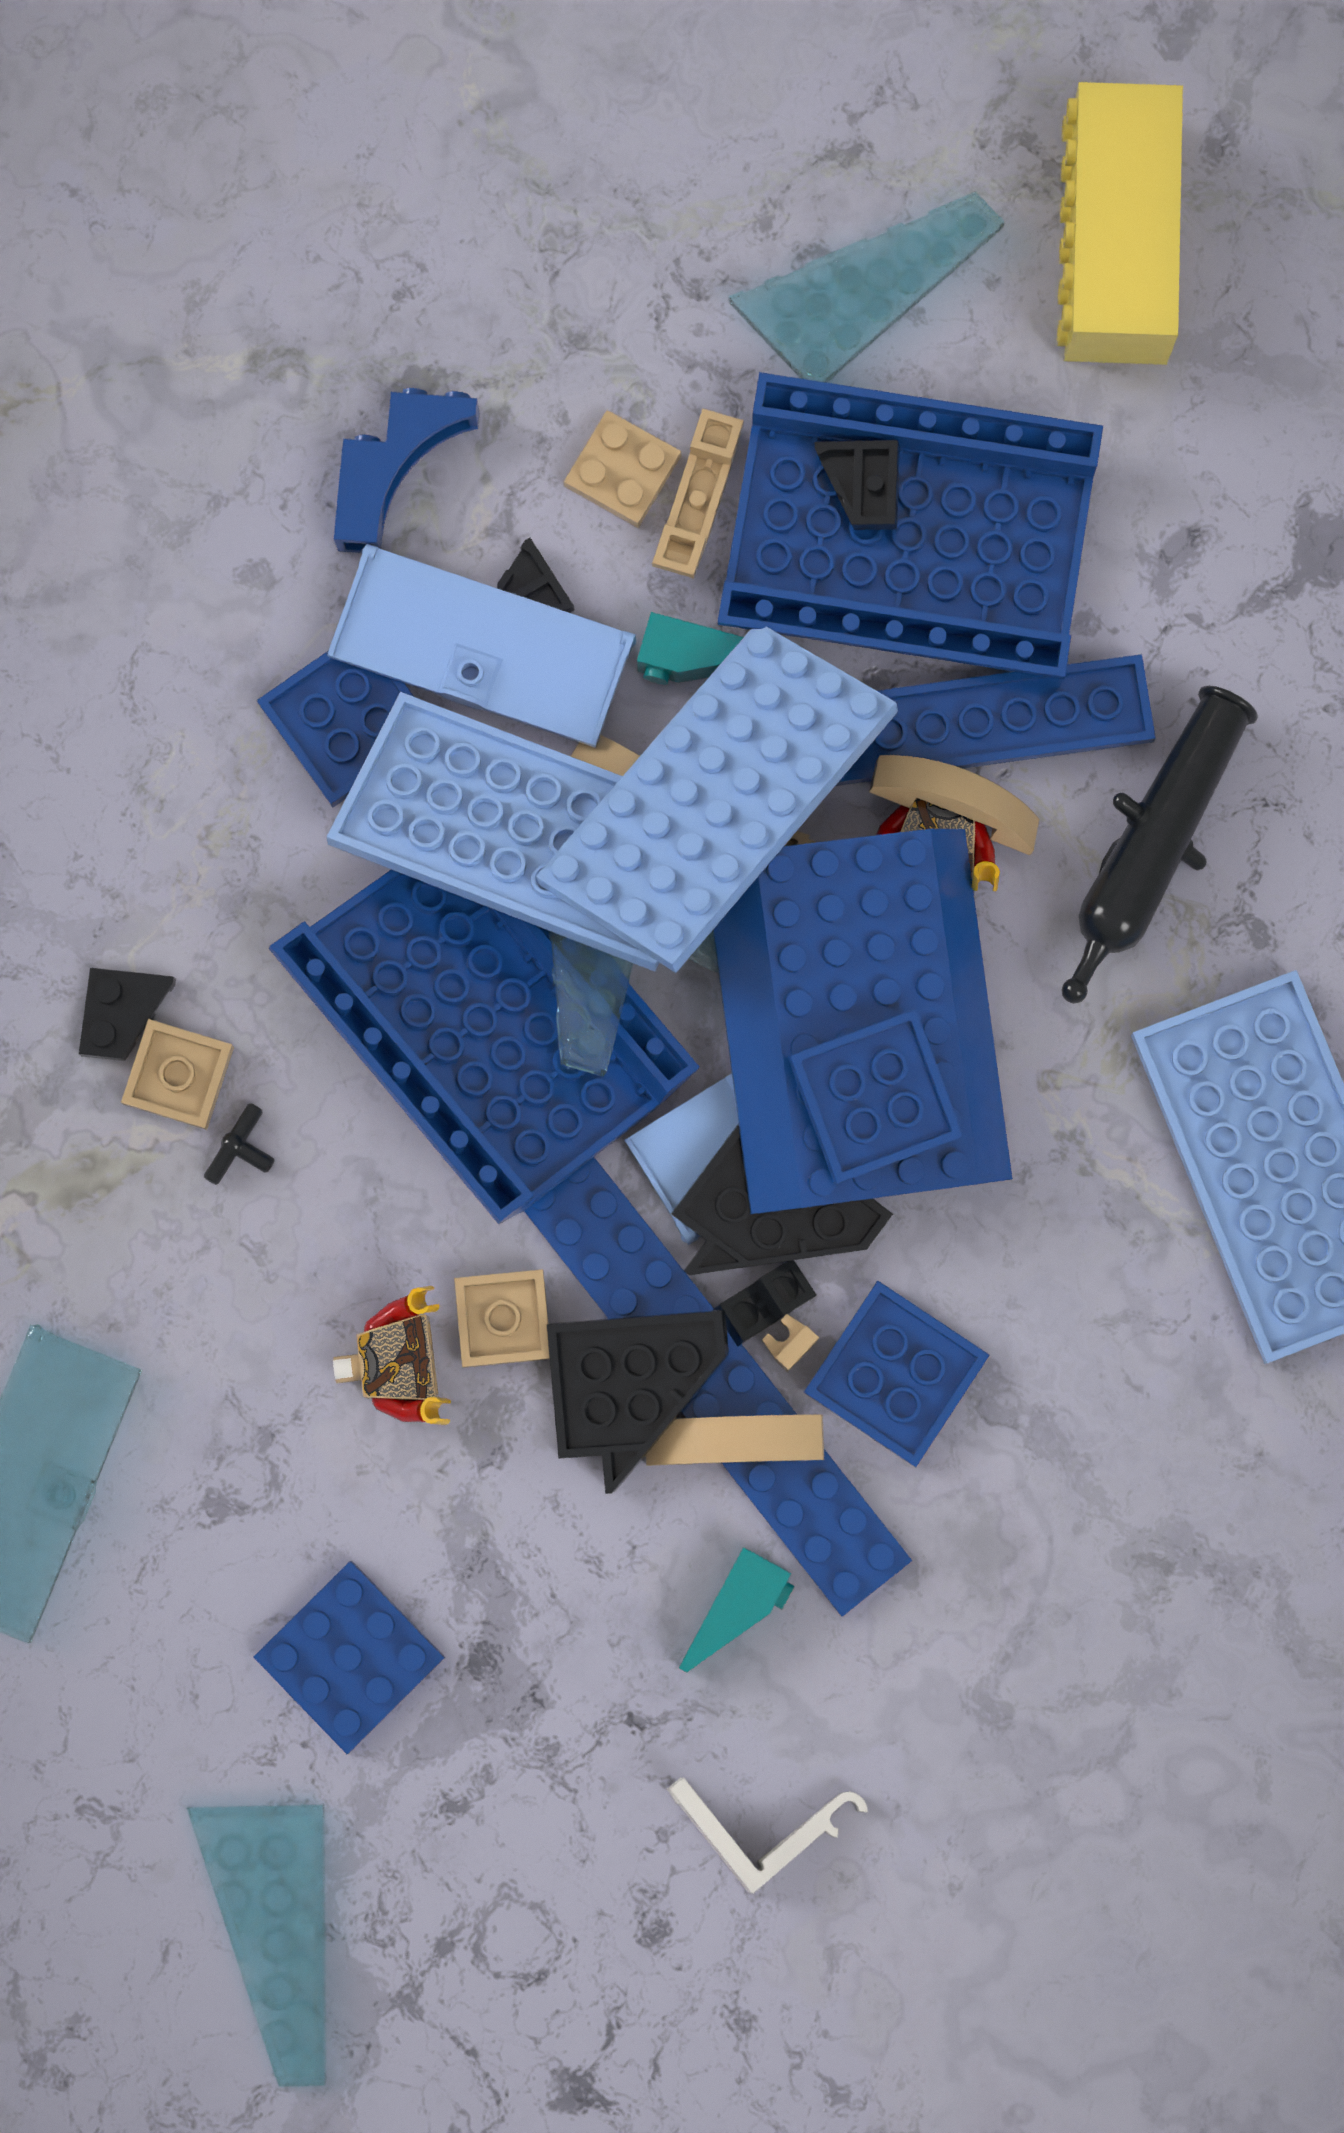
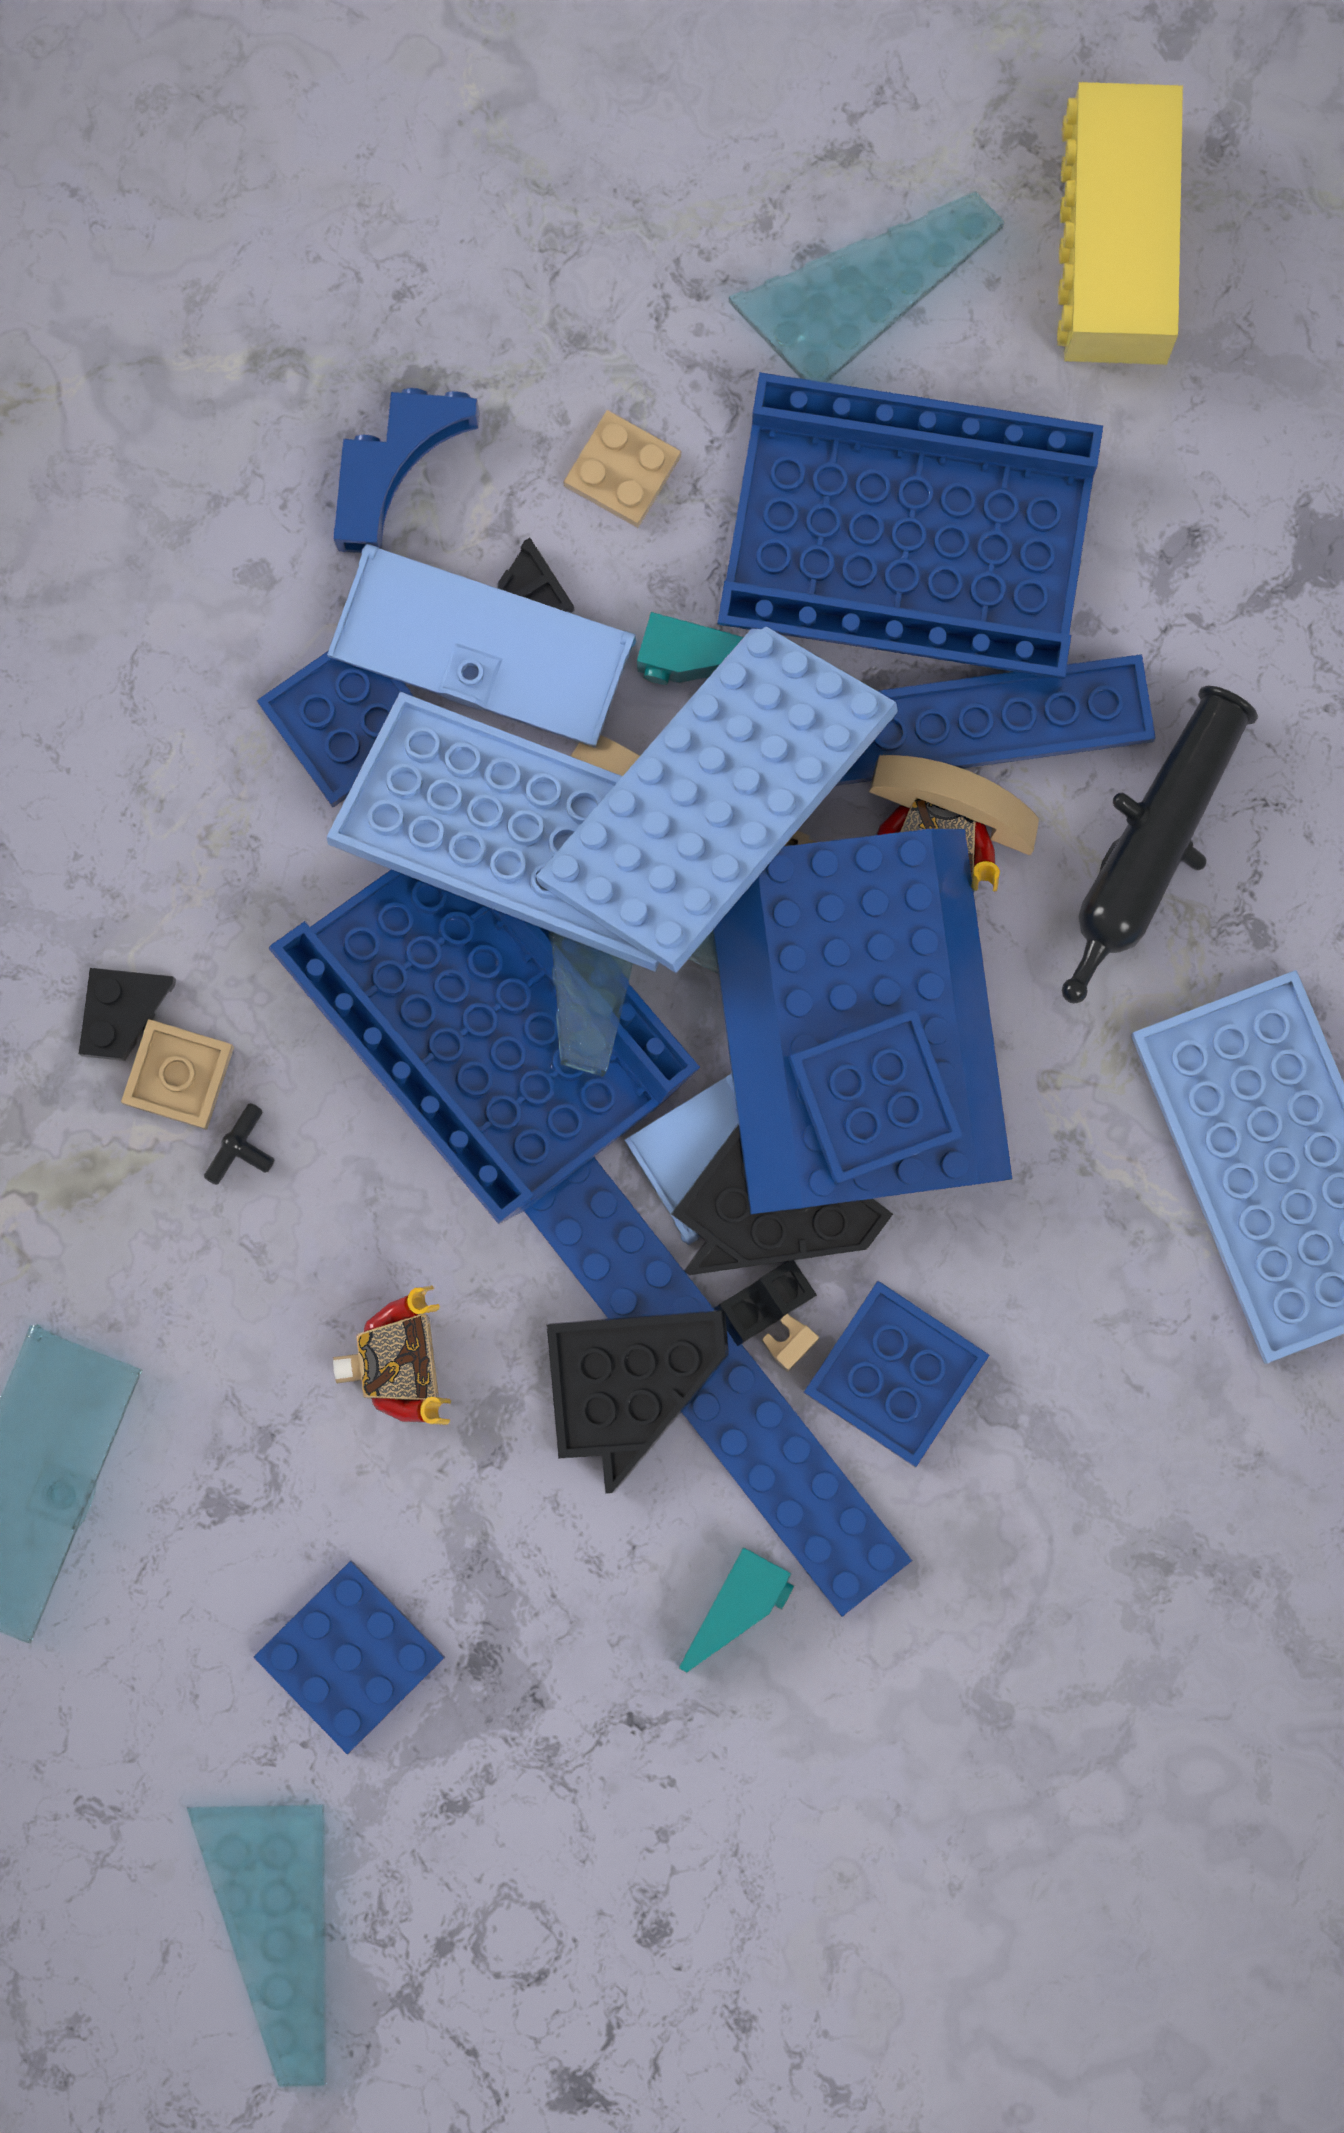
tan plate [454,1269,550,1368] -> none
tan slope [646,1414,824,1466] -> none
tan slope [652,408,744,578] -> none
white hinge [667,1777,868,1894] -> none
black wing [815,440,900,530] -> none

